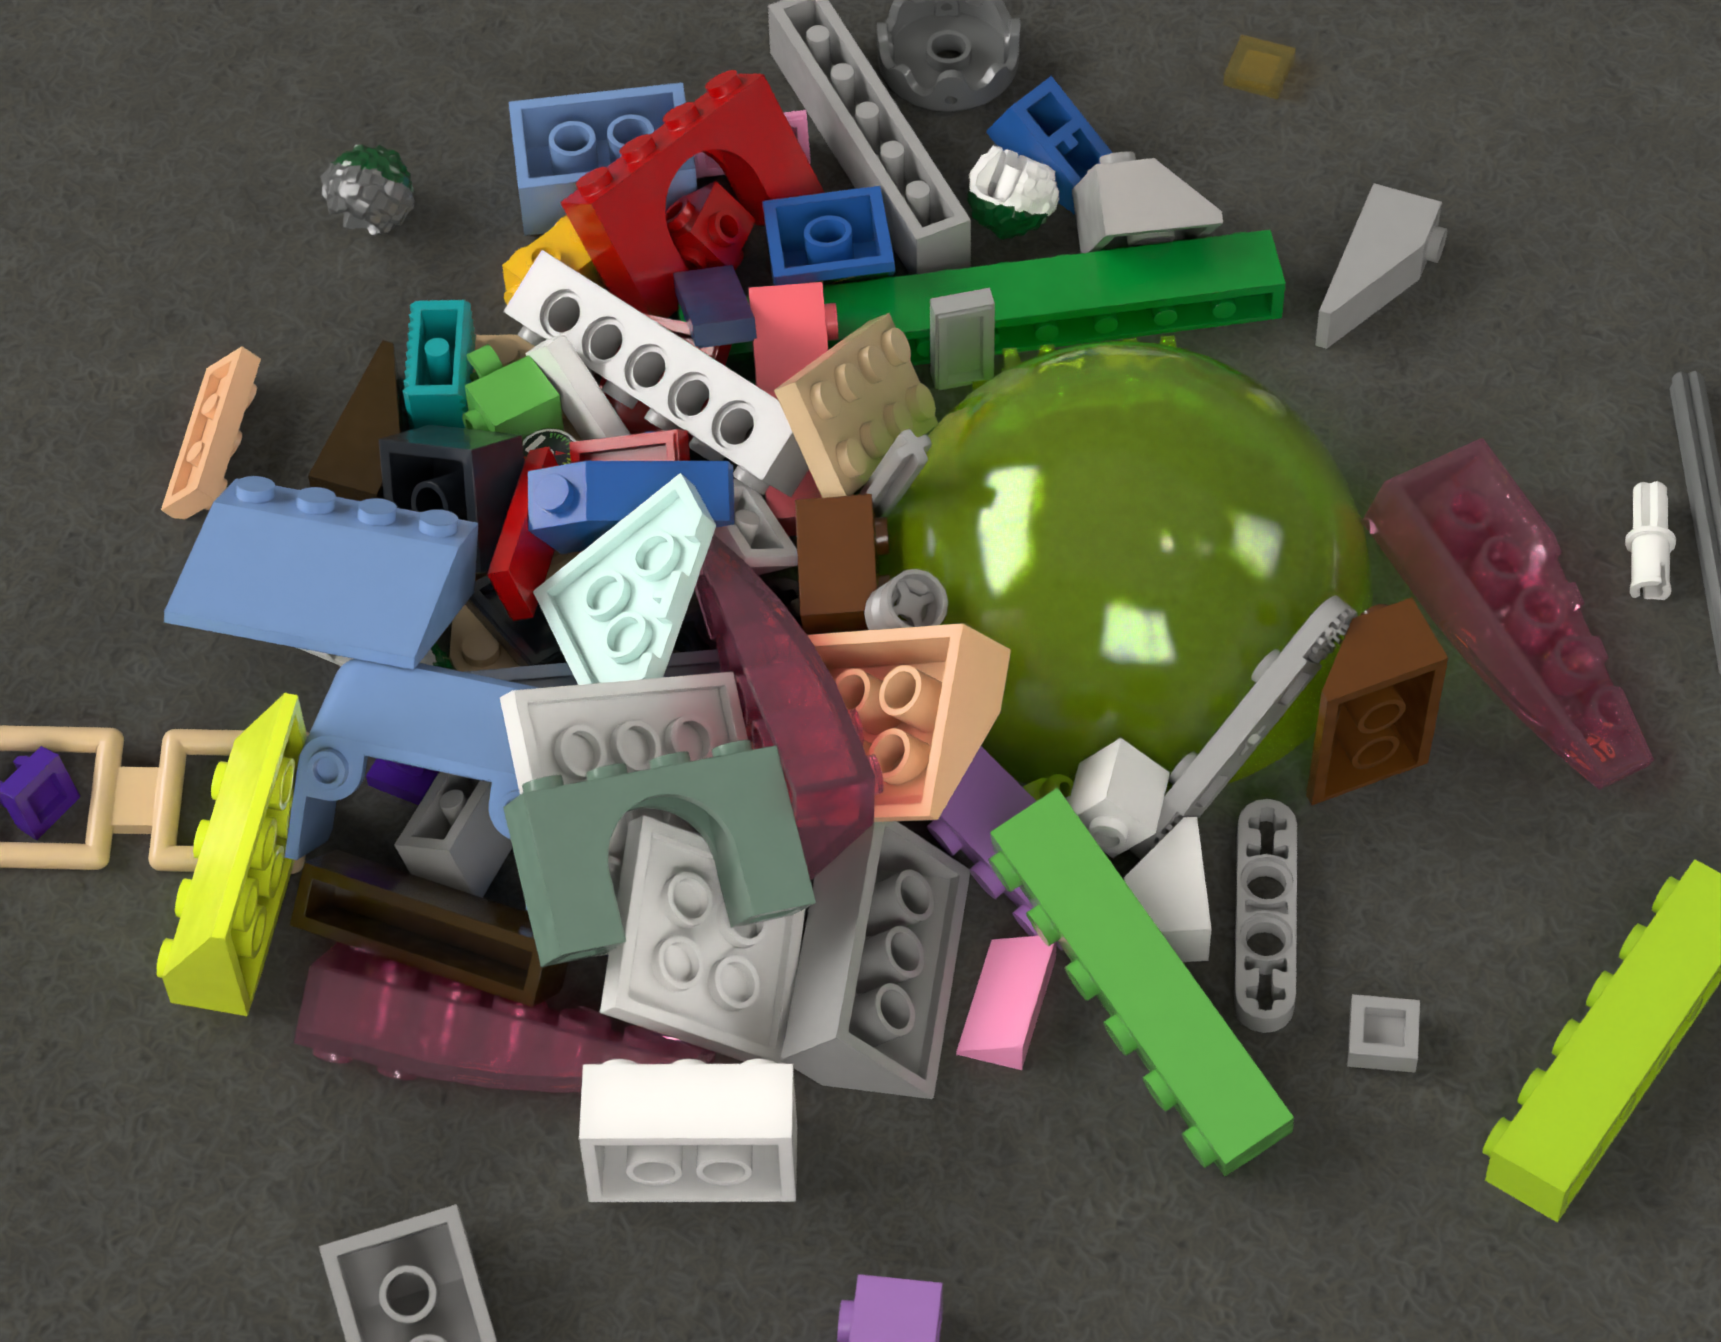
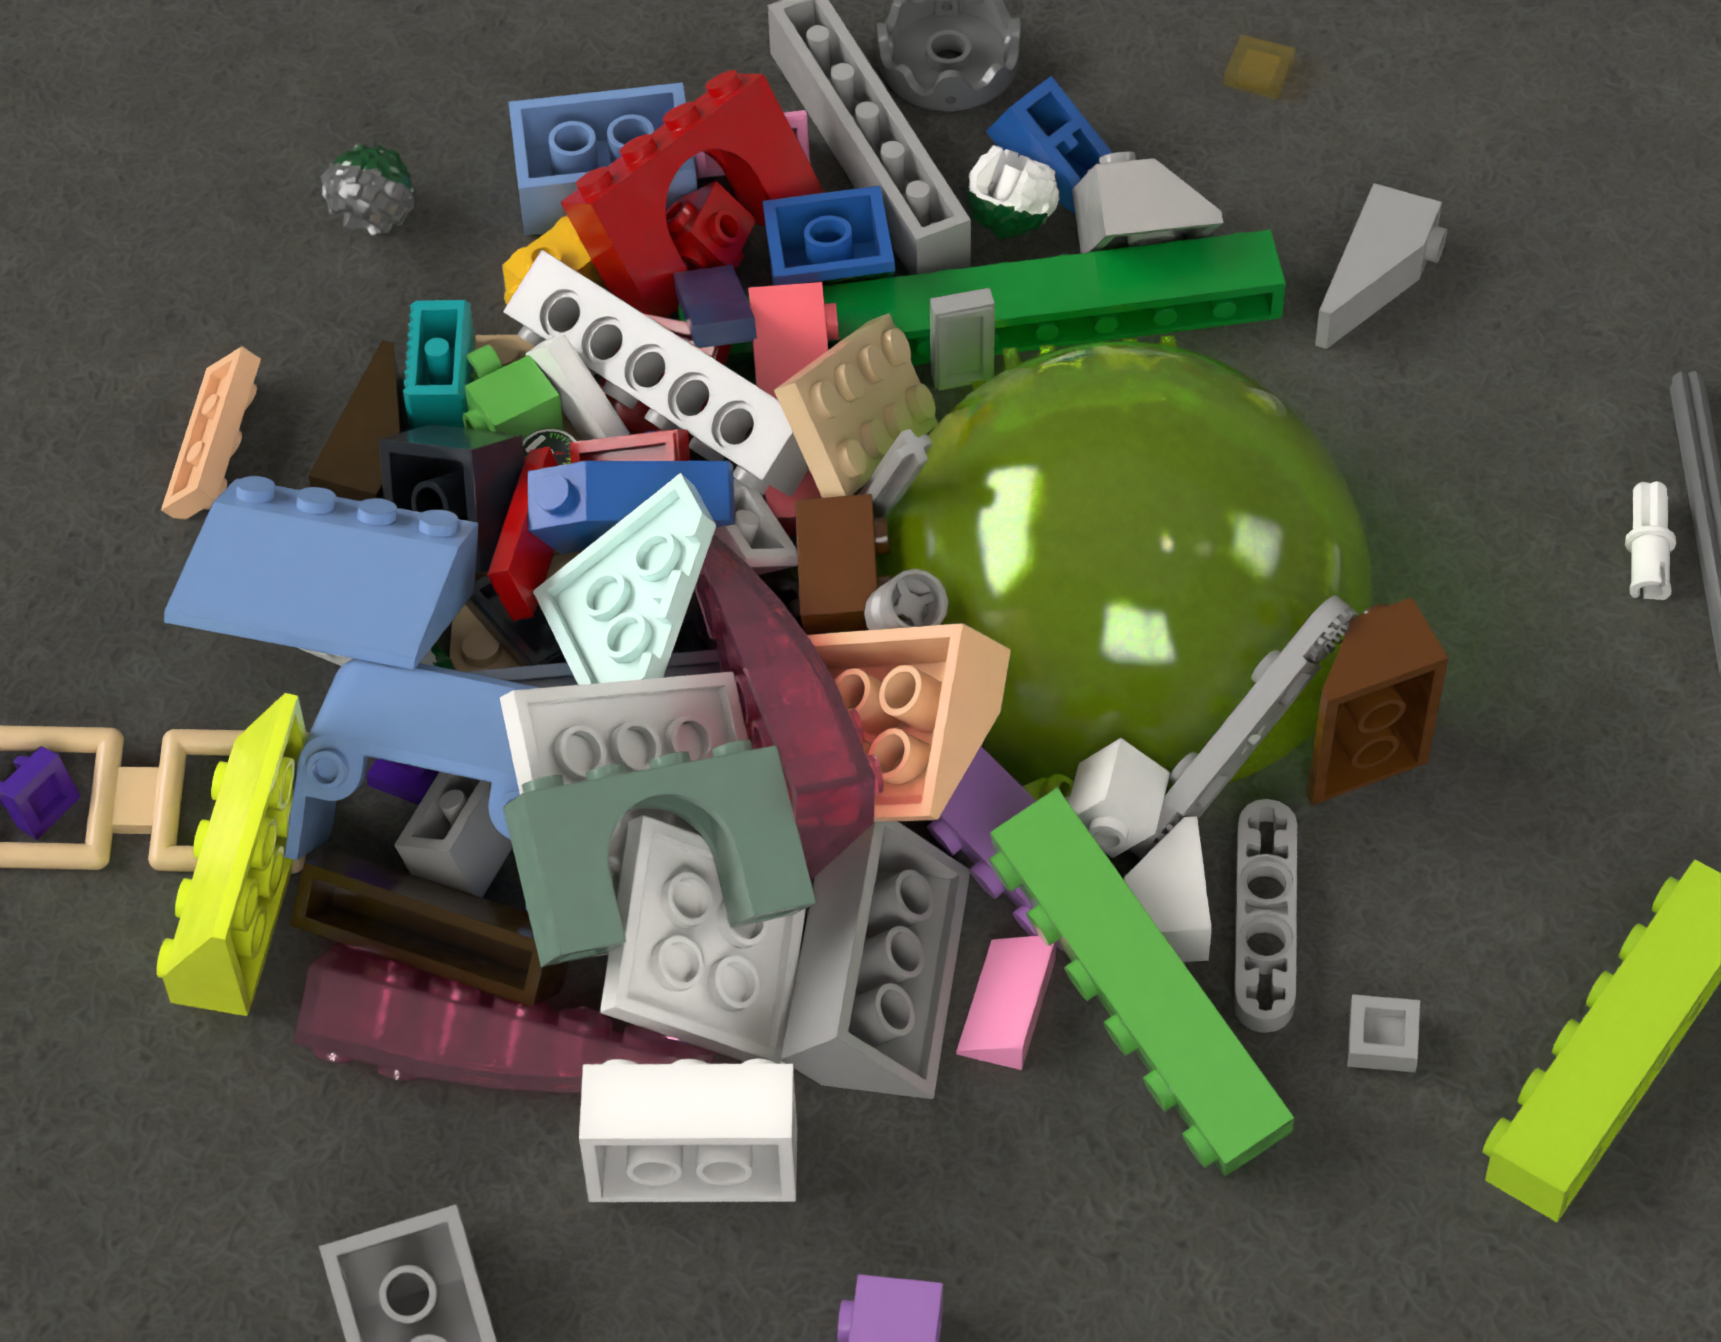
clear pink wedge [1362,438,1654,790] -> none

